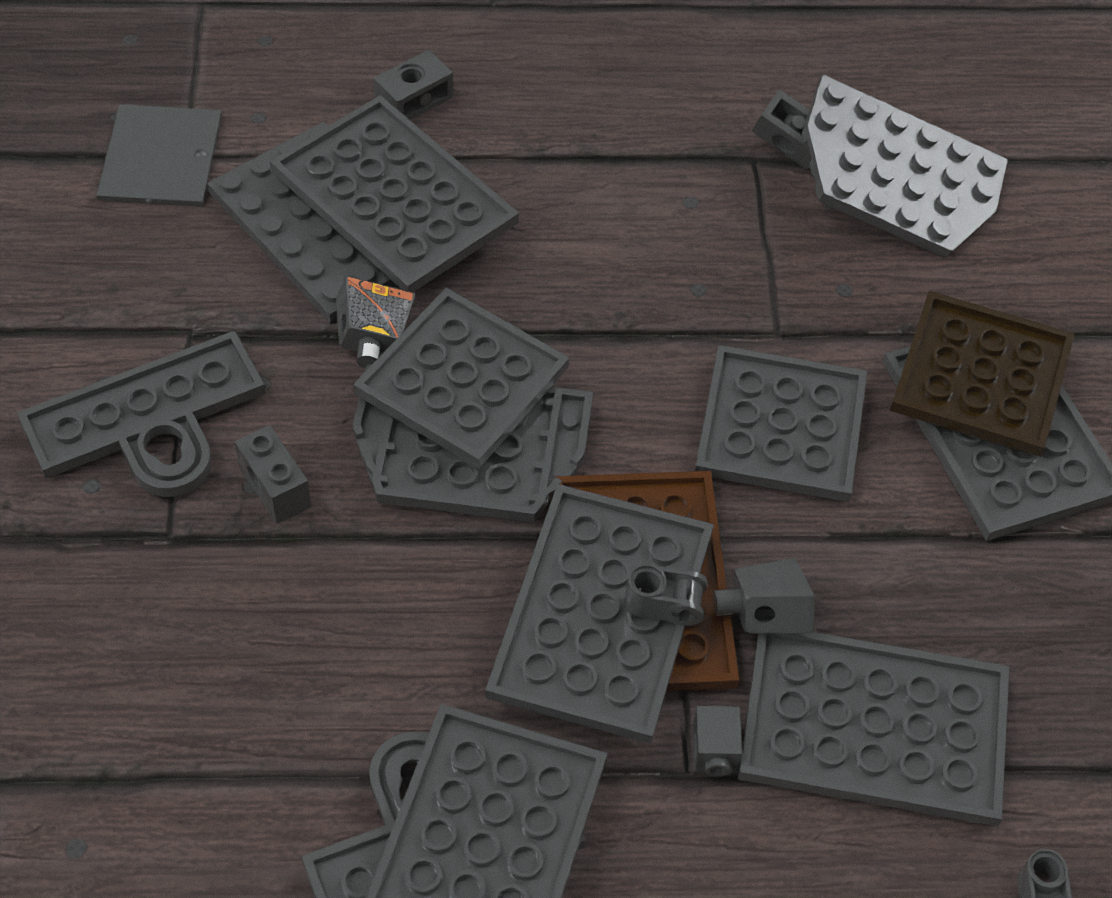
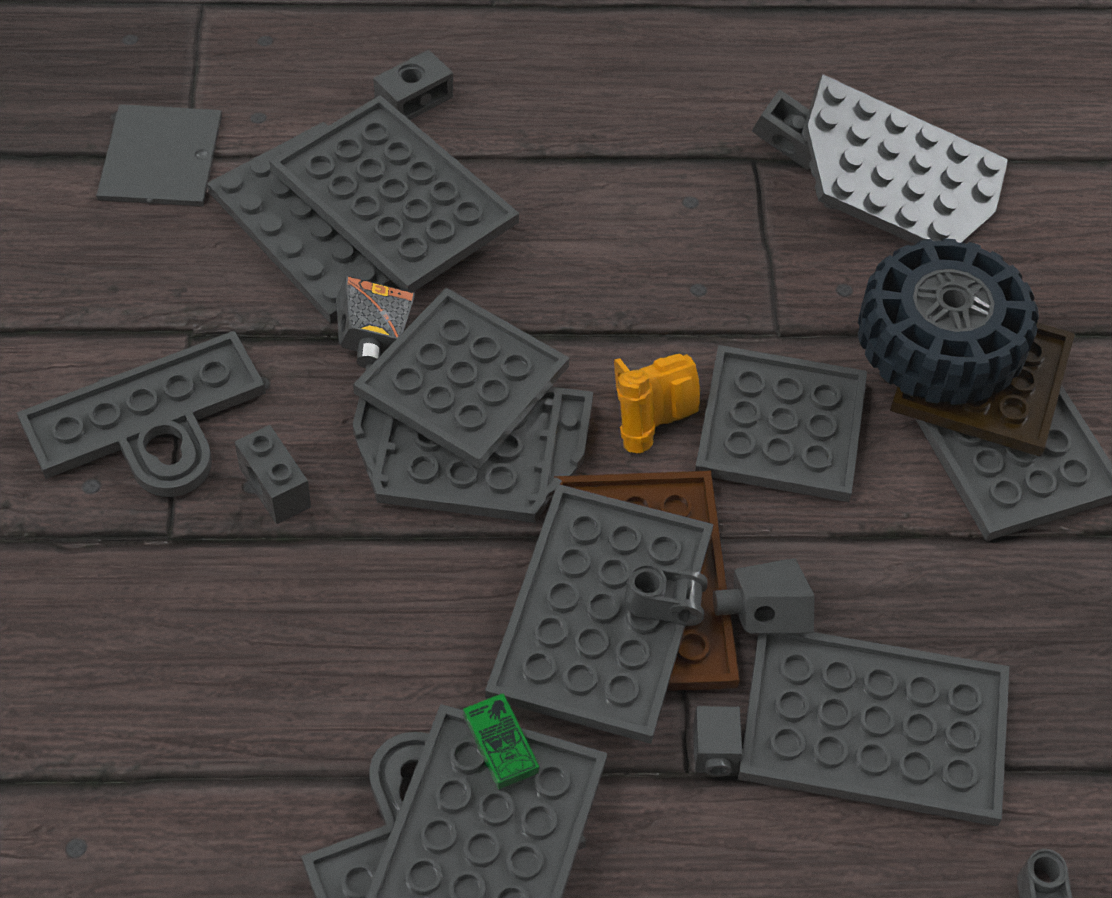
none -> green tile [463,693,540,790]
none -> light orange piece [614,354,700,453]
none -> black wheel [858,238,1039,405]

